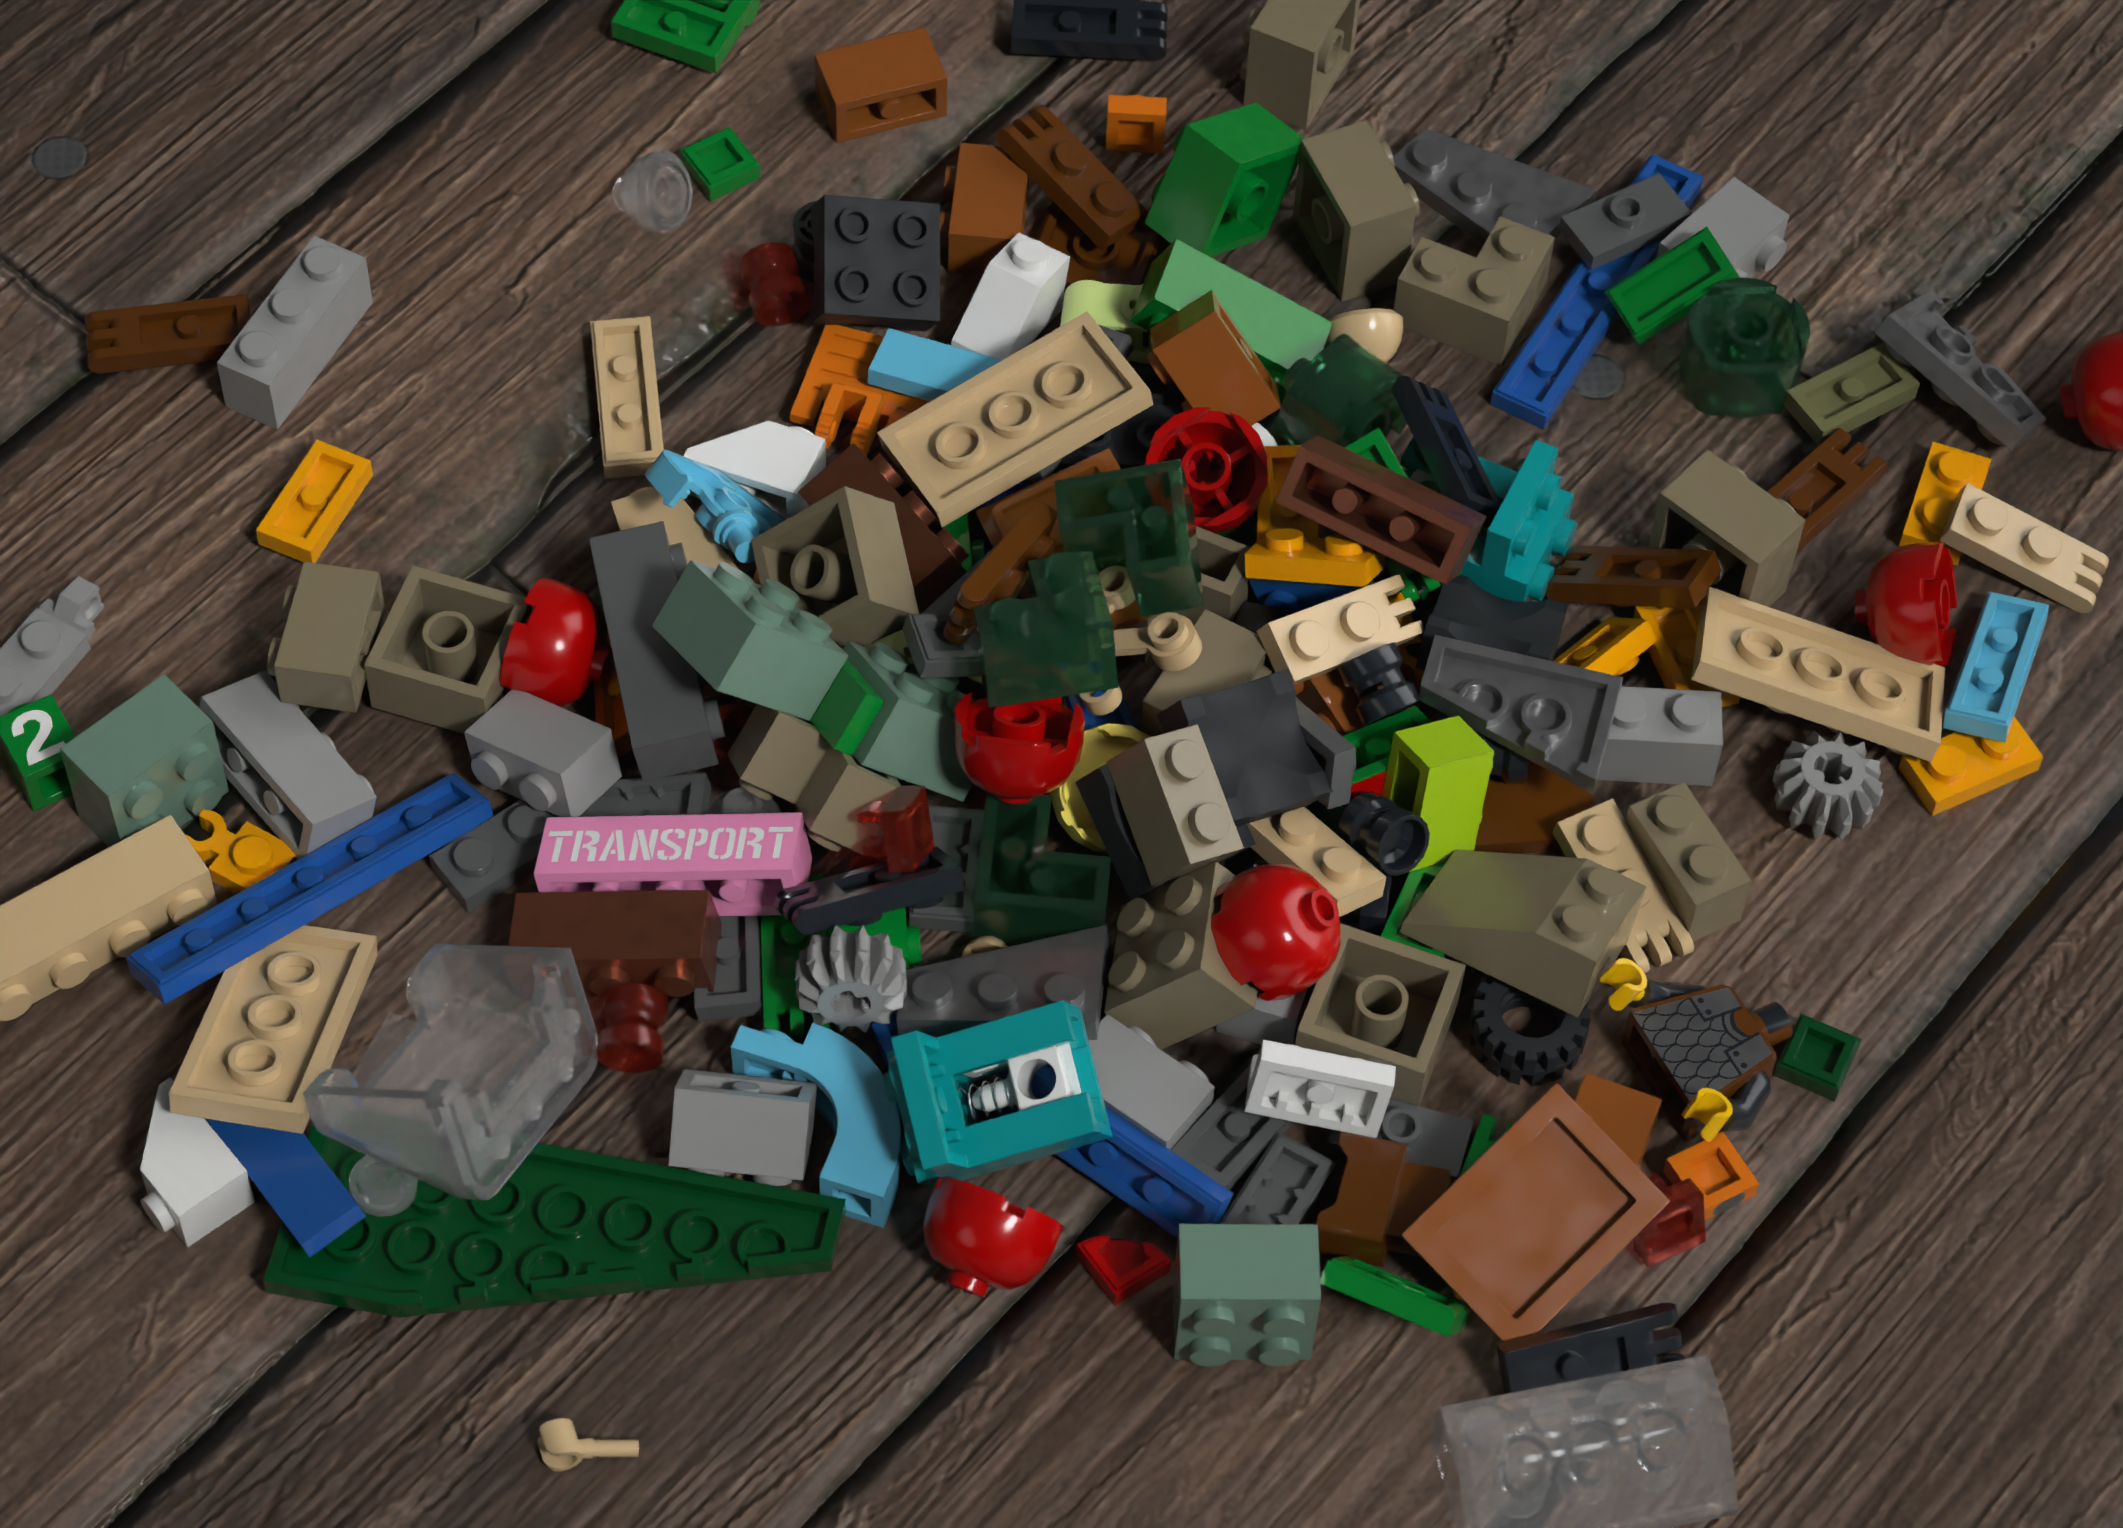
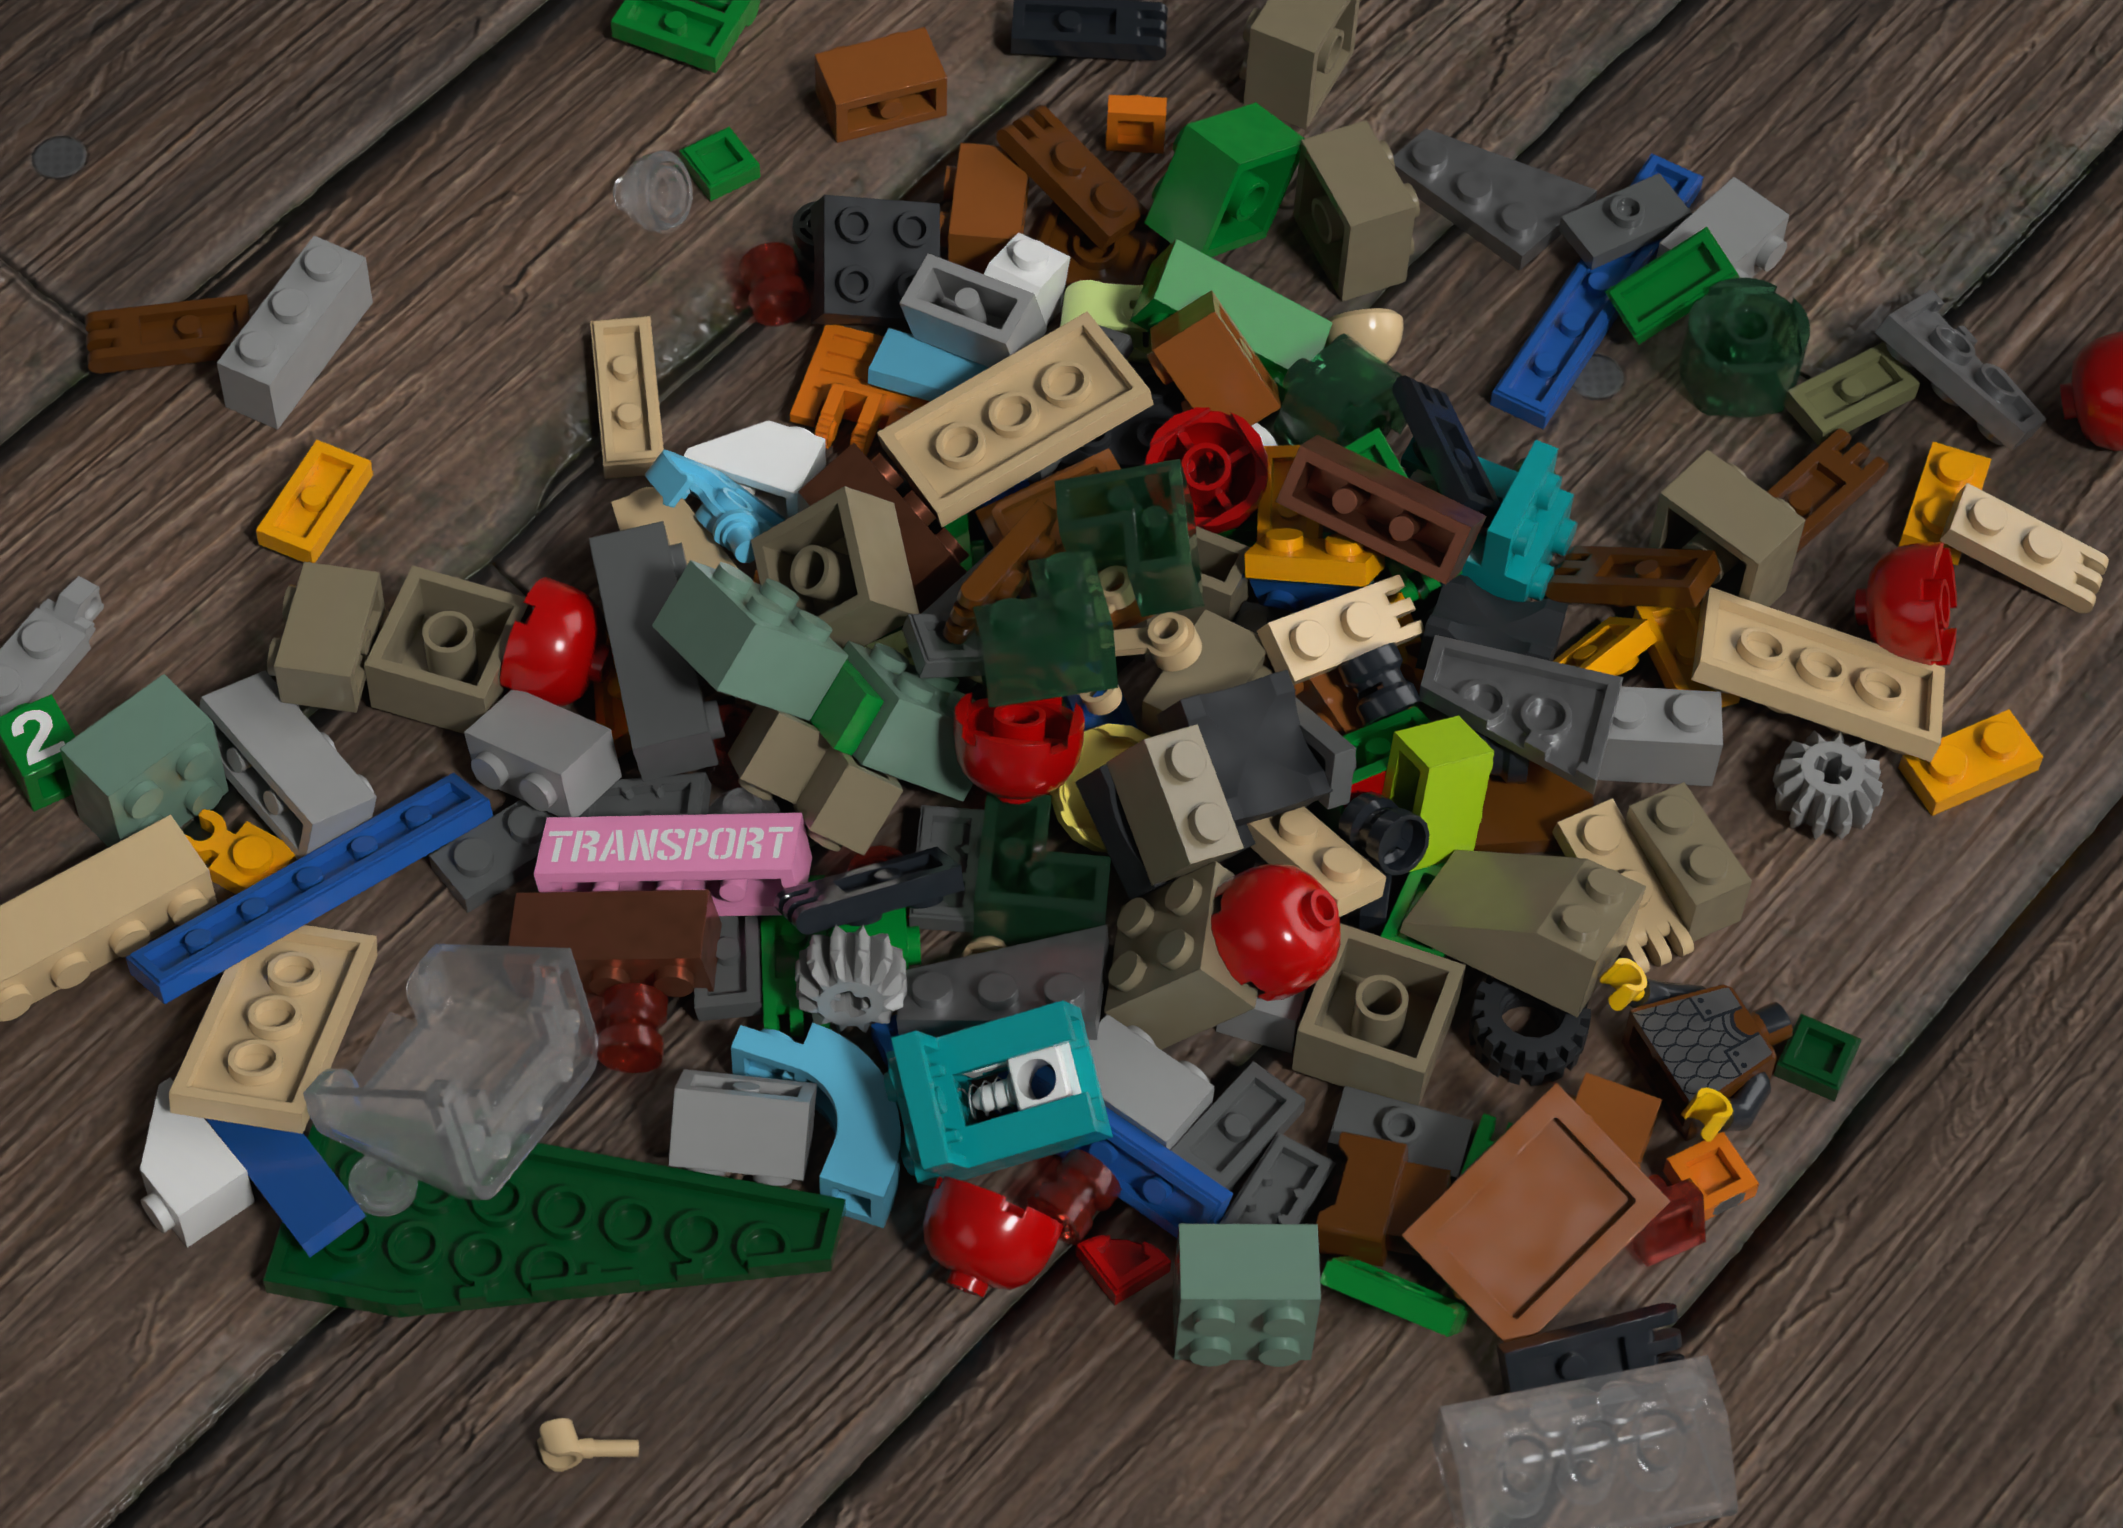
clear red tile [857,785,935,872] -> none
white bracket [1245,1040,1396,1138] -> none
dark tan brick [1394,216,1555,366] -> none
medium azure tile [1943,591,2049,742] -> none
none -> light grey brick [900,253,1047,367]
none -> clear red wheel [1027,1149,1121,1245]

